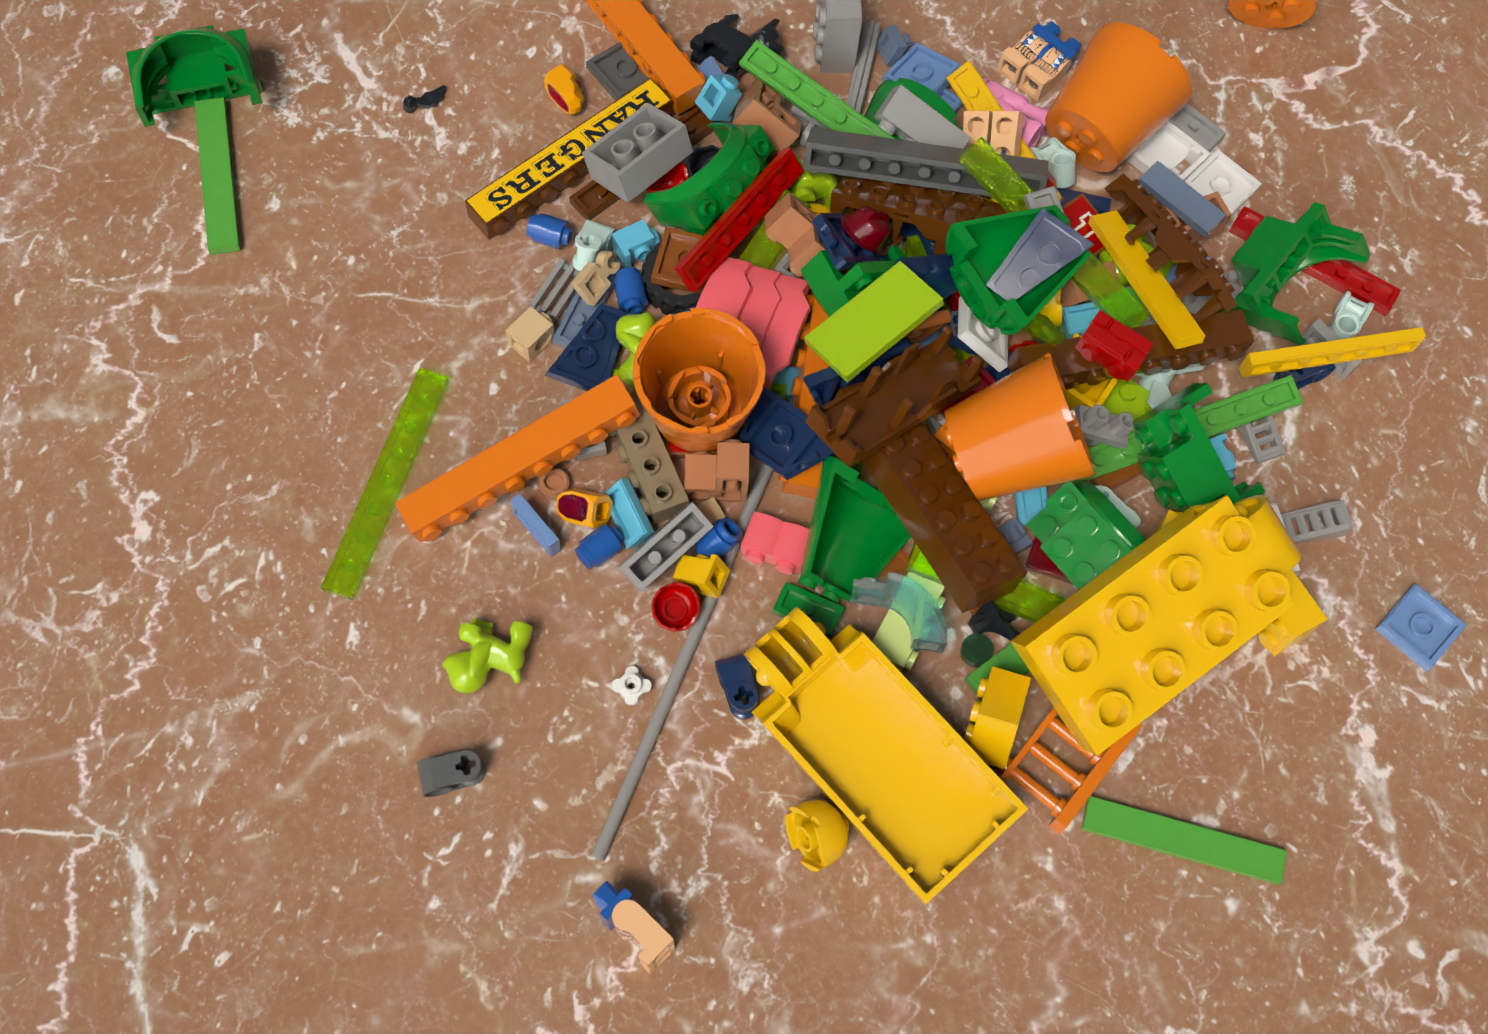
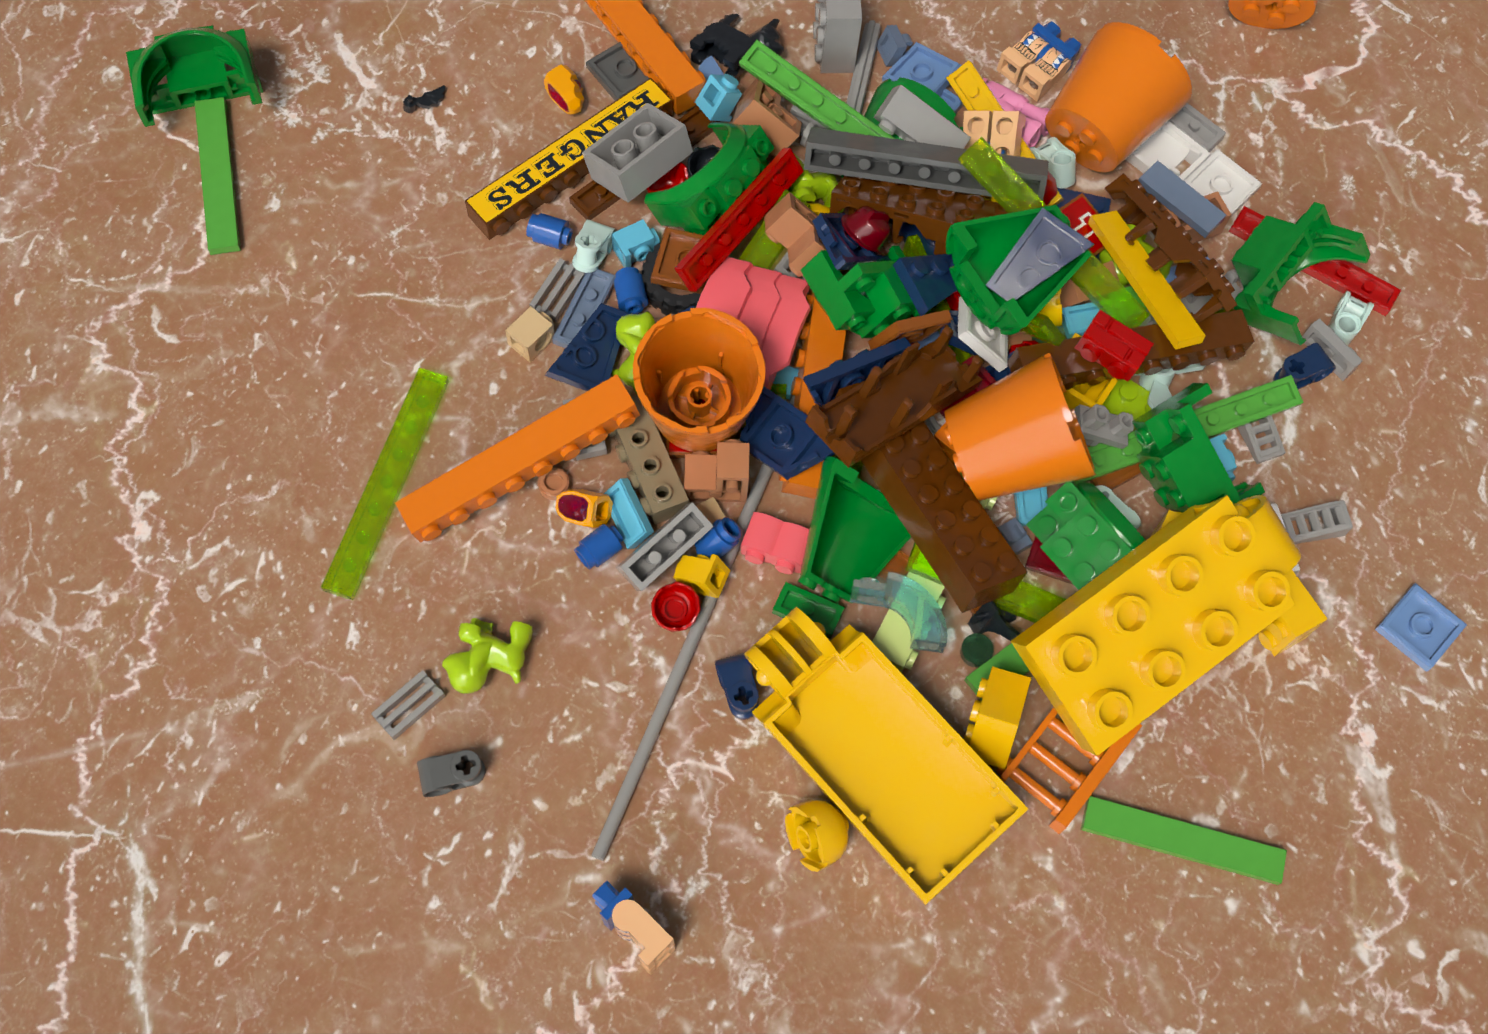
medium blue tile [510,493,561,557] -> none
tan plate [571,250,620,306] -> none
white plate [612,666,651,705] -> none
lime tile [804,261,944,383] -> none
light grey tile [1023,186,1064,214] -> none
yellow tile [1239,327,1426,377] -> none
none -> light grey tile [371,670,445,740]

